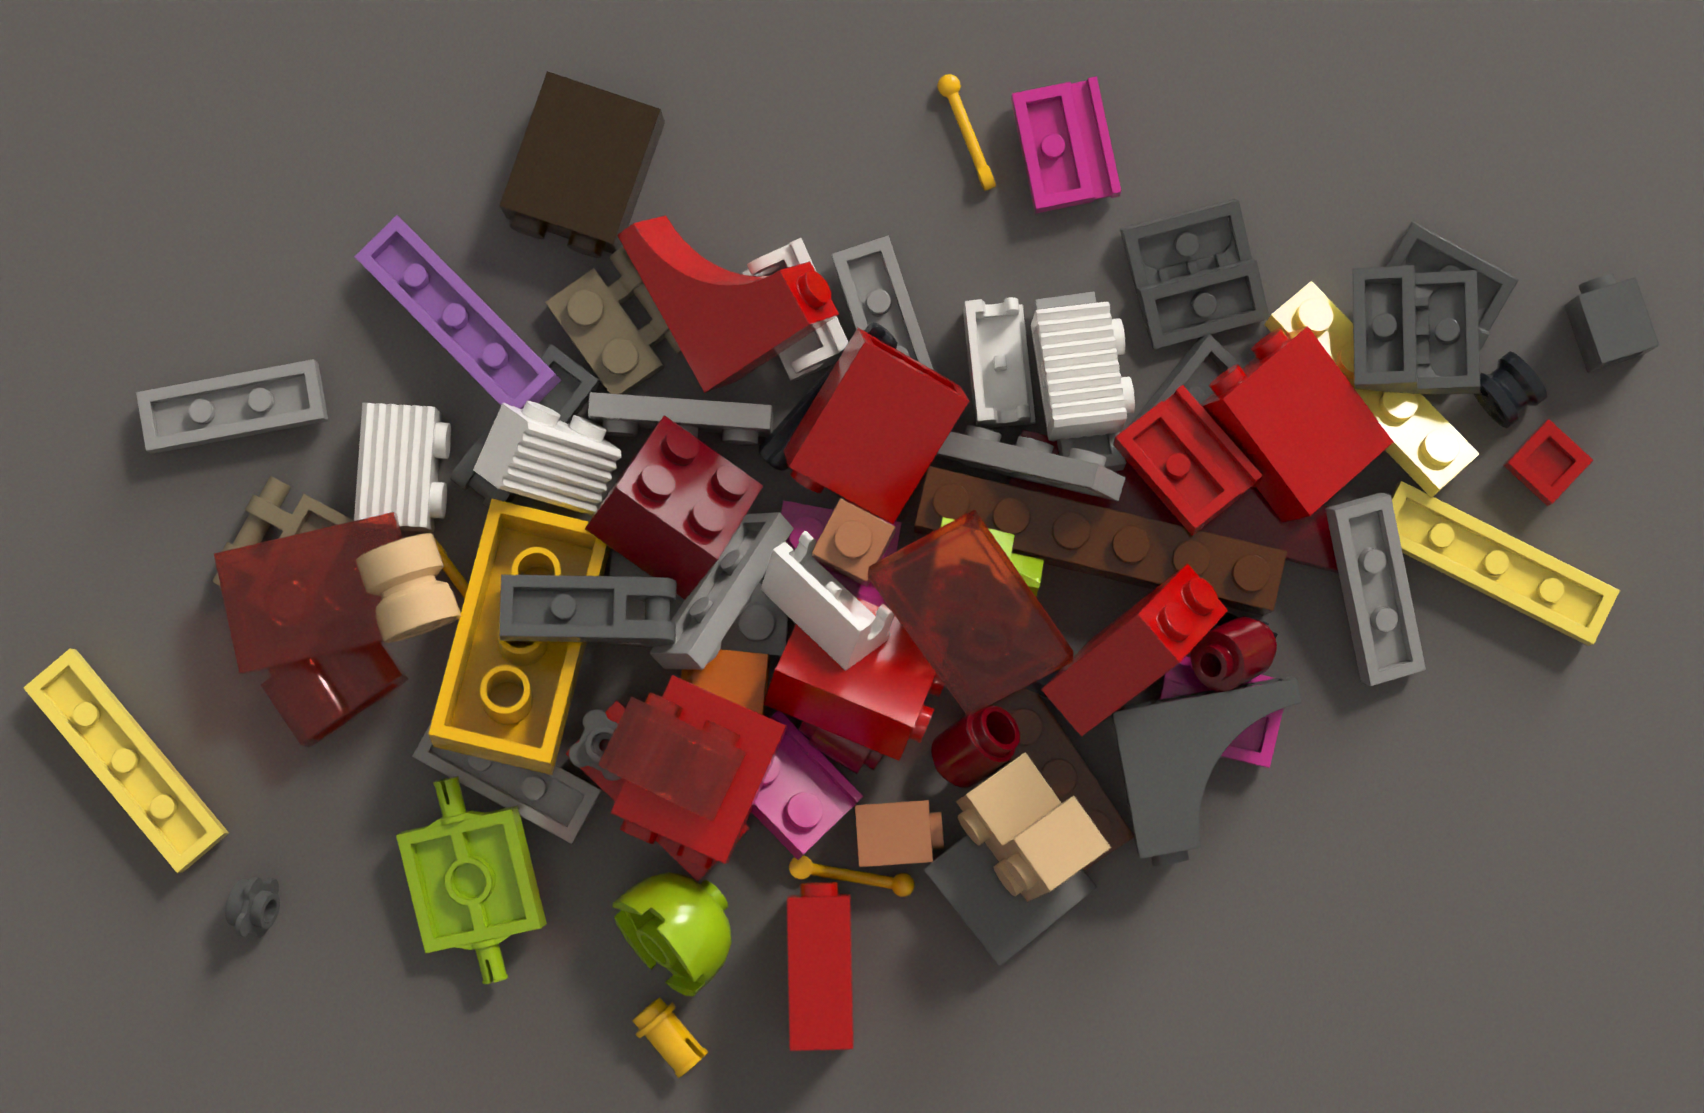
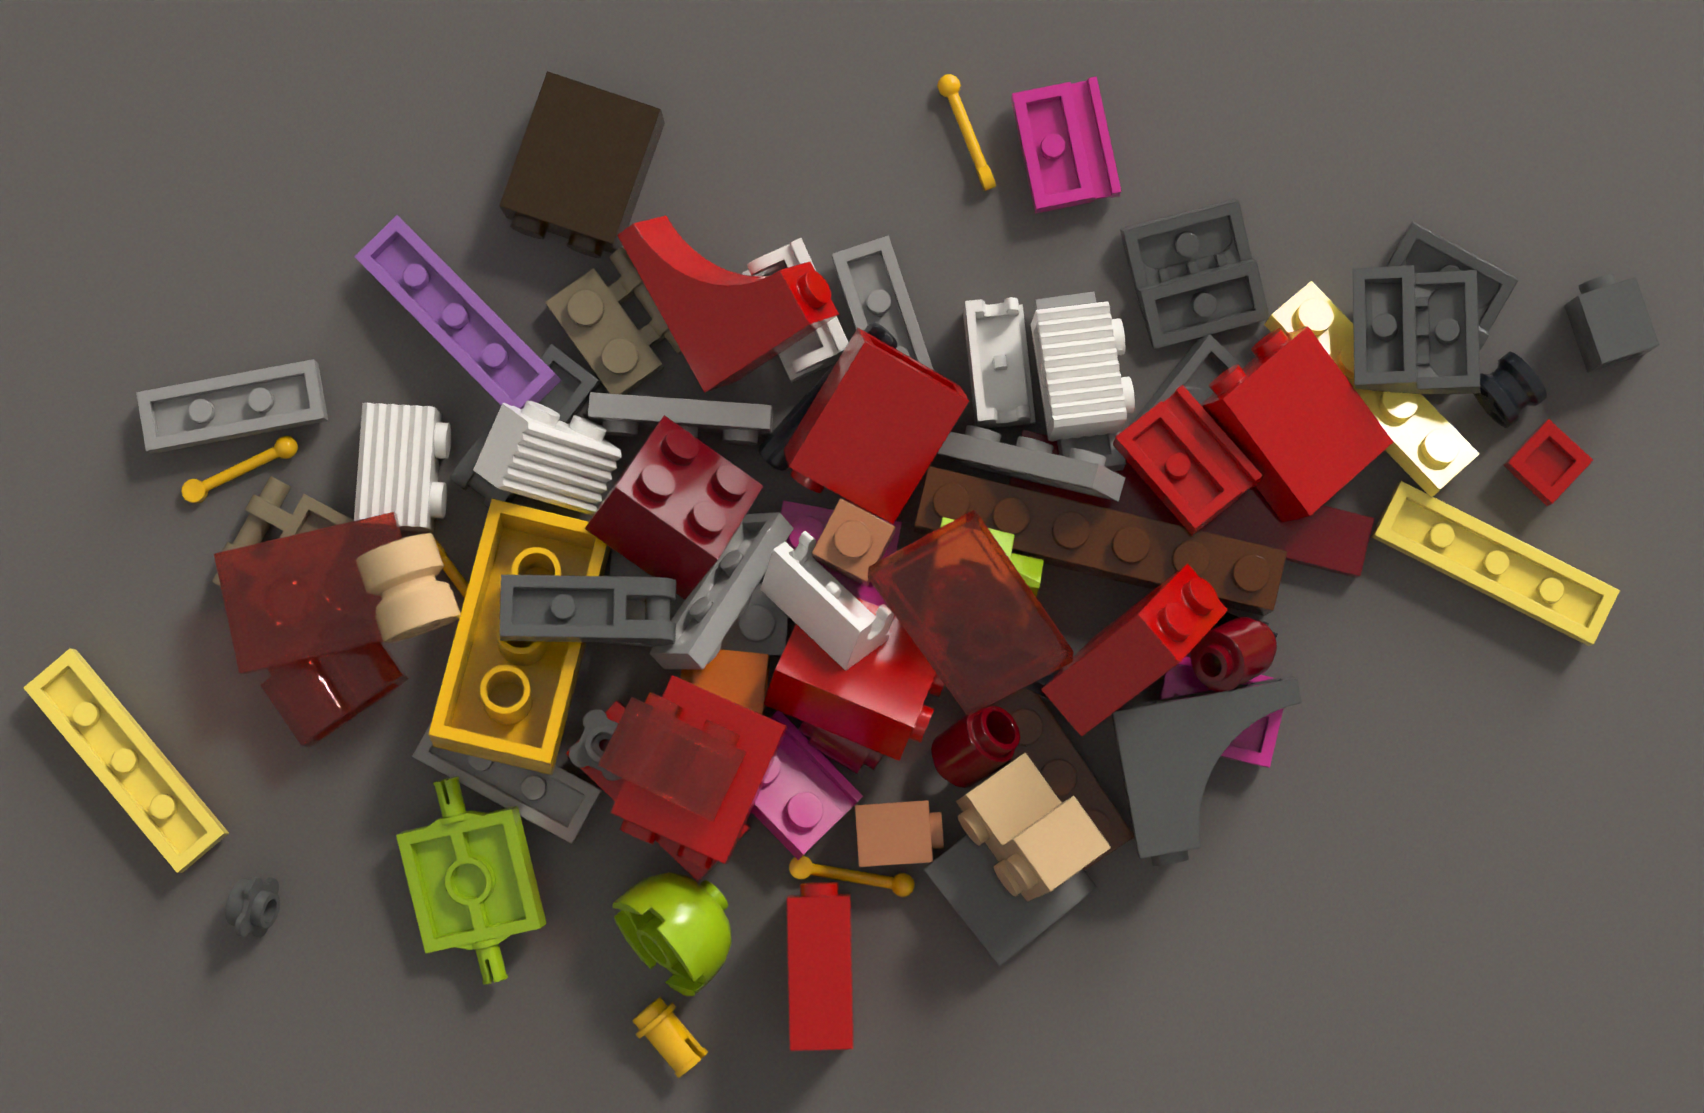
light grey plate [1325,492,1426,686] -> none
none -> yellow hinge [181,435,298,504]

